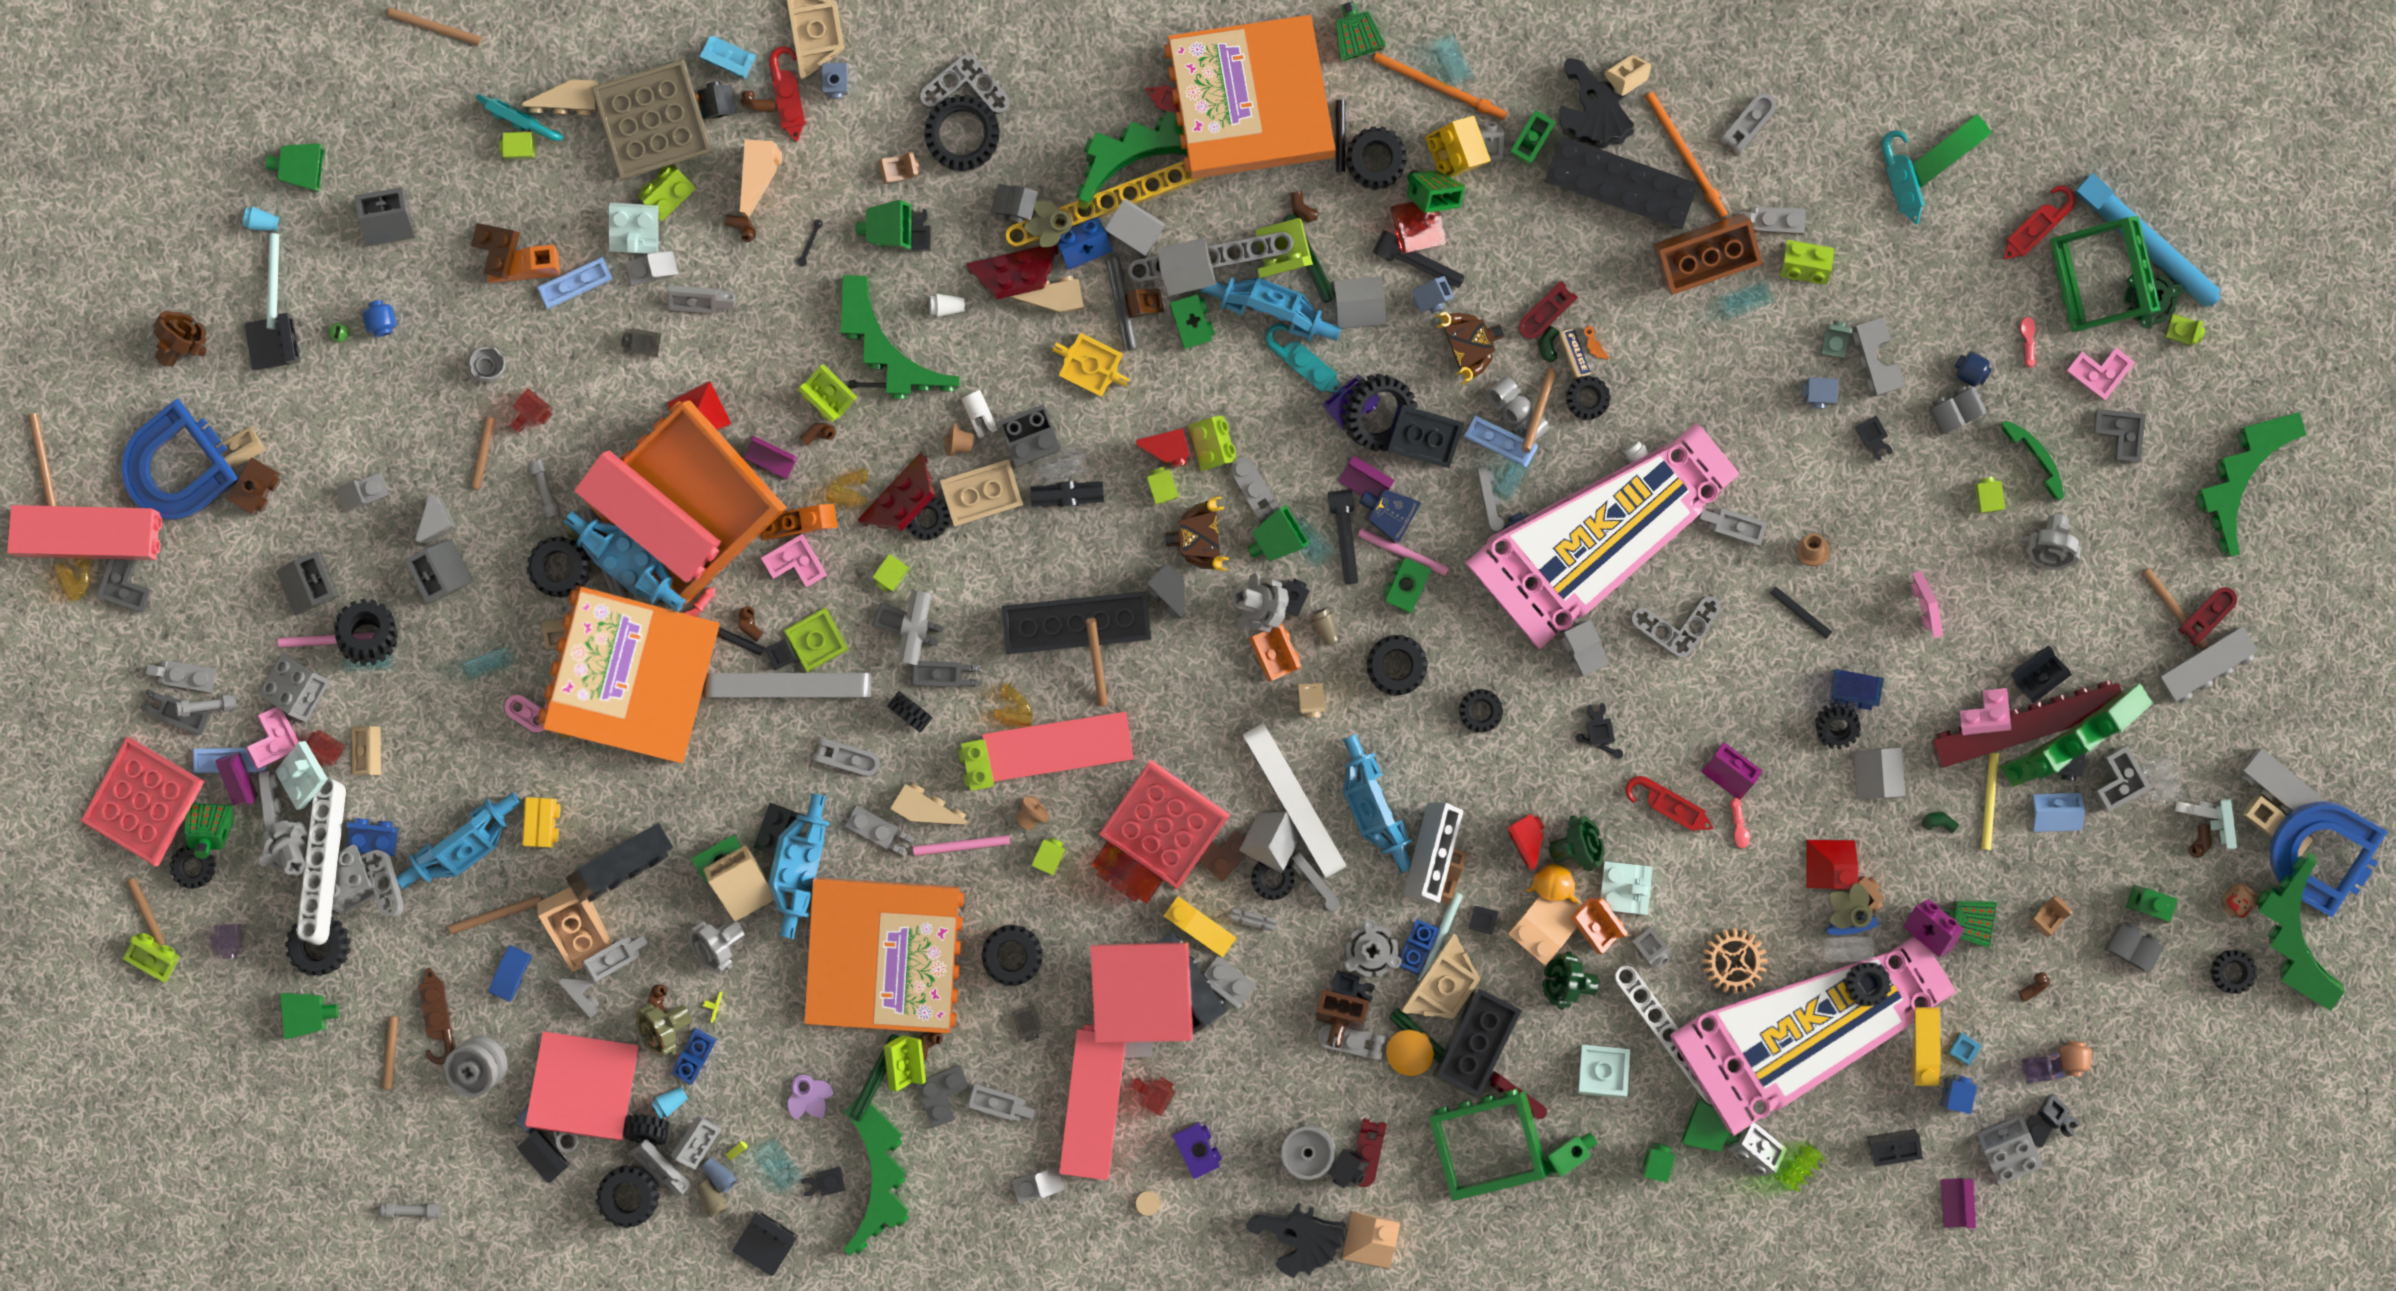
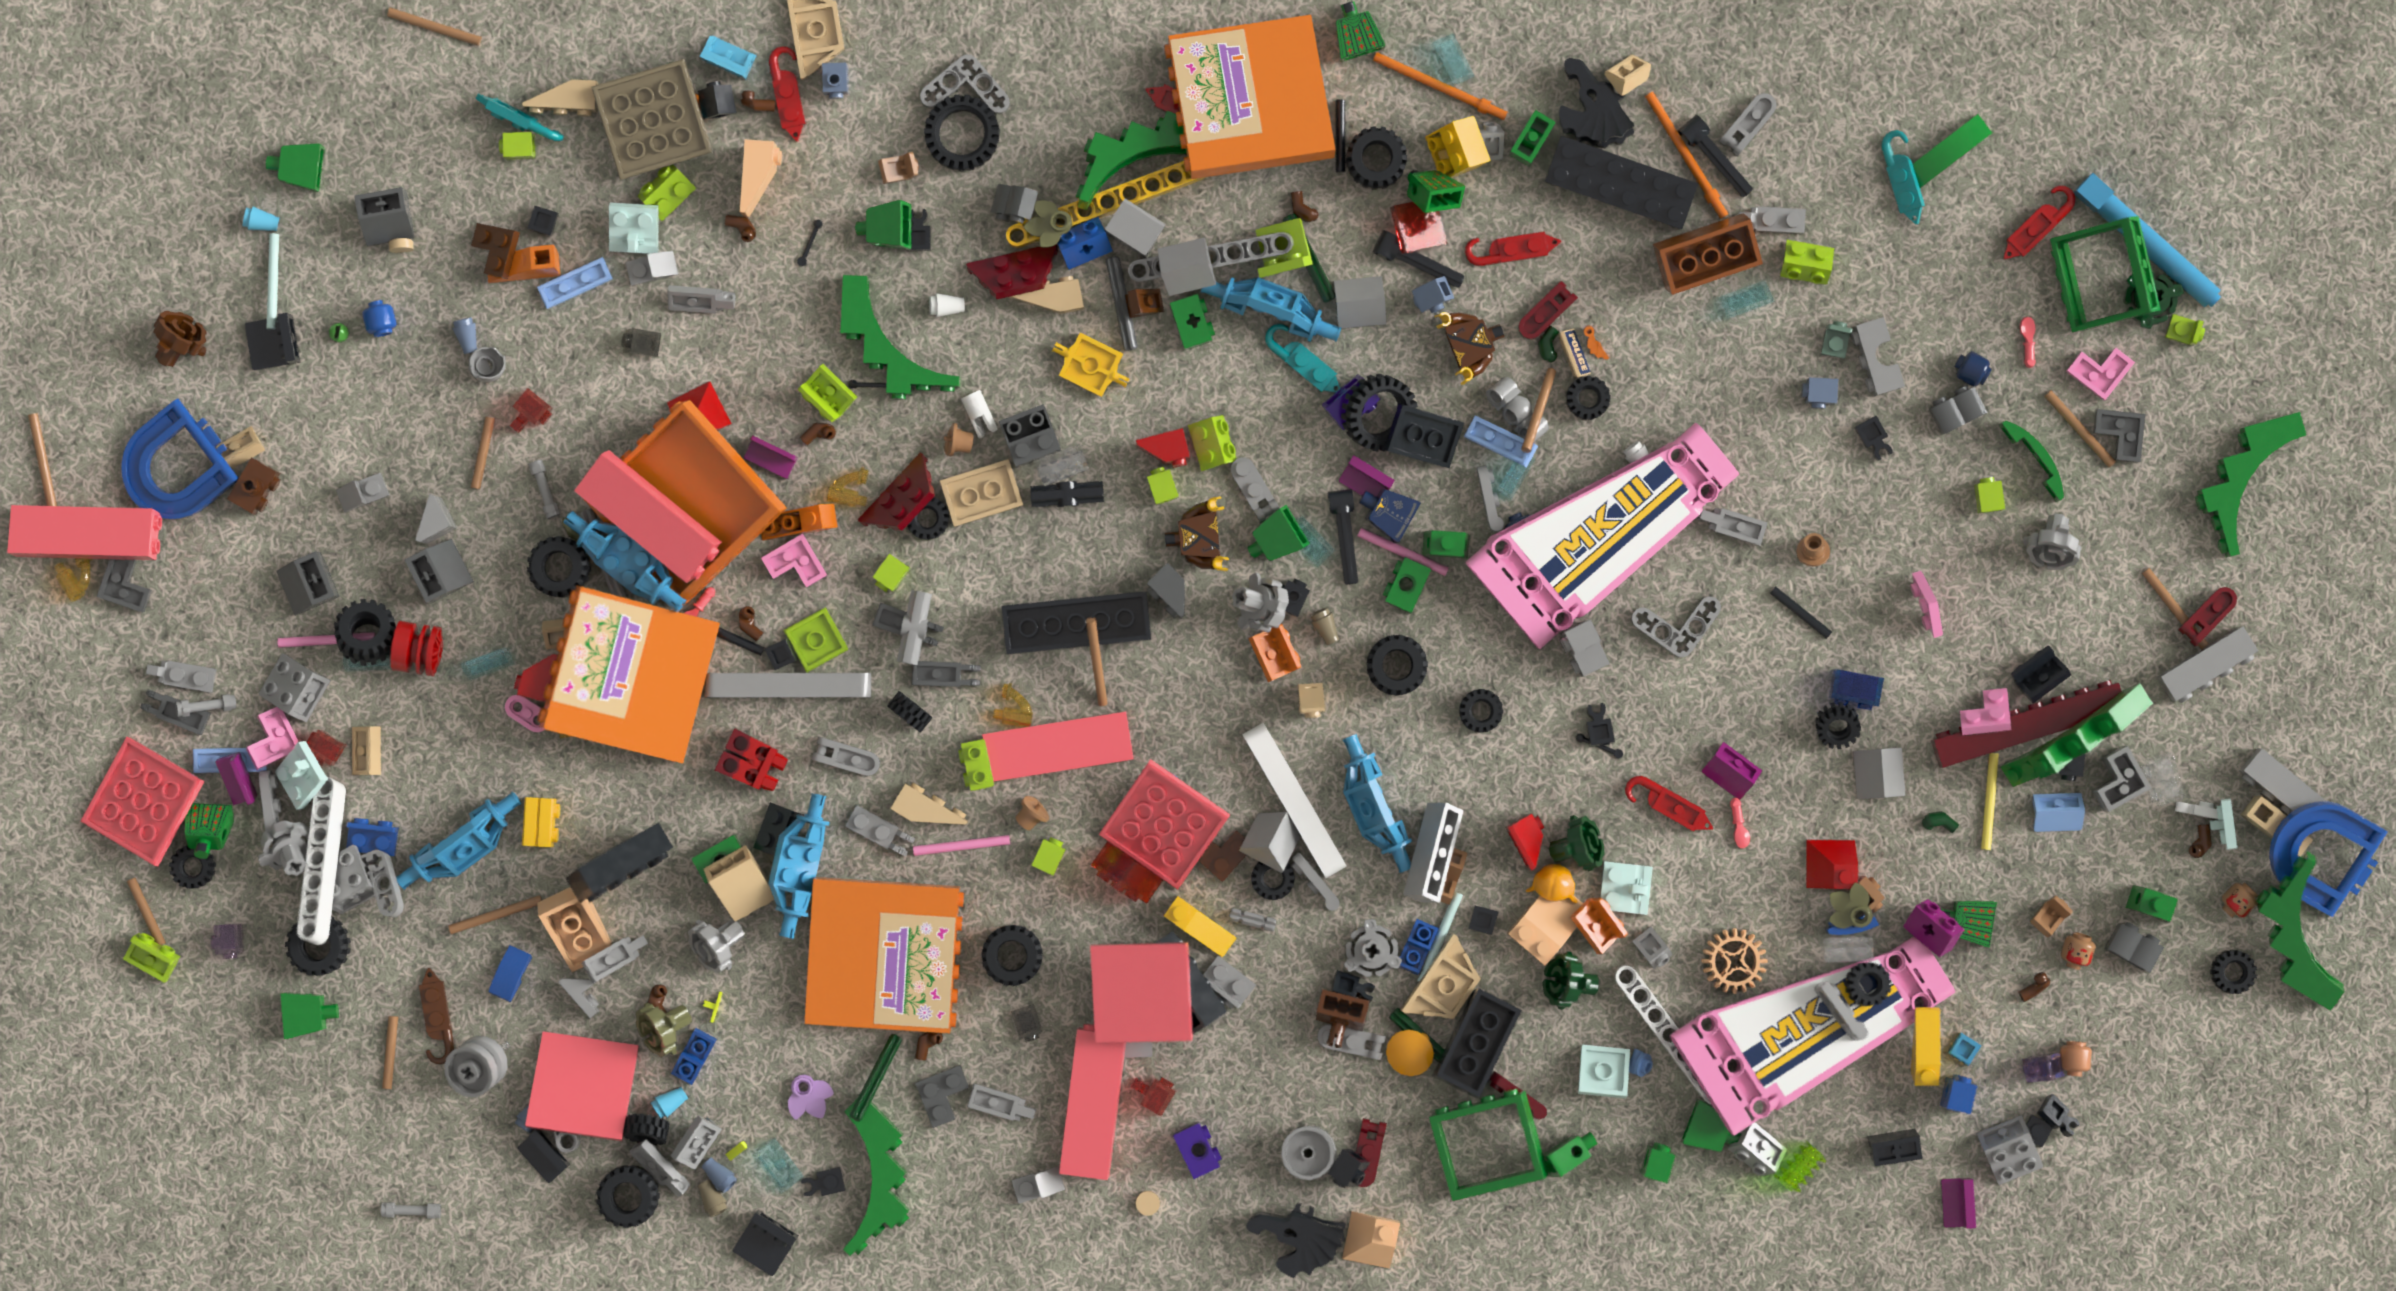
lime bracket [884,1035,926,1092] -> none
none -> tan tile [389,238,413,253]
none -> red wheel [390,621,443,676]
none -> sand blue cone [452,317,477,354]
none -> red slope [514,654,558,702]
none -> black plate [528,206,559,236]
none -> red hips [714,728,789,791]
none -> green torso [1422,530,1469,559]
none -> red plate [1465,231,1561,266]
none -> medium blue plate [1629,1049,1653,1077]
none -> black axle [1678,114,1753,197]
none -> light grey hinge [1814,982,1869,1041]
none -> medium nougat bar [2044,390,2116,468]
none -> medium nougat head [2061,932,2096,970]

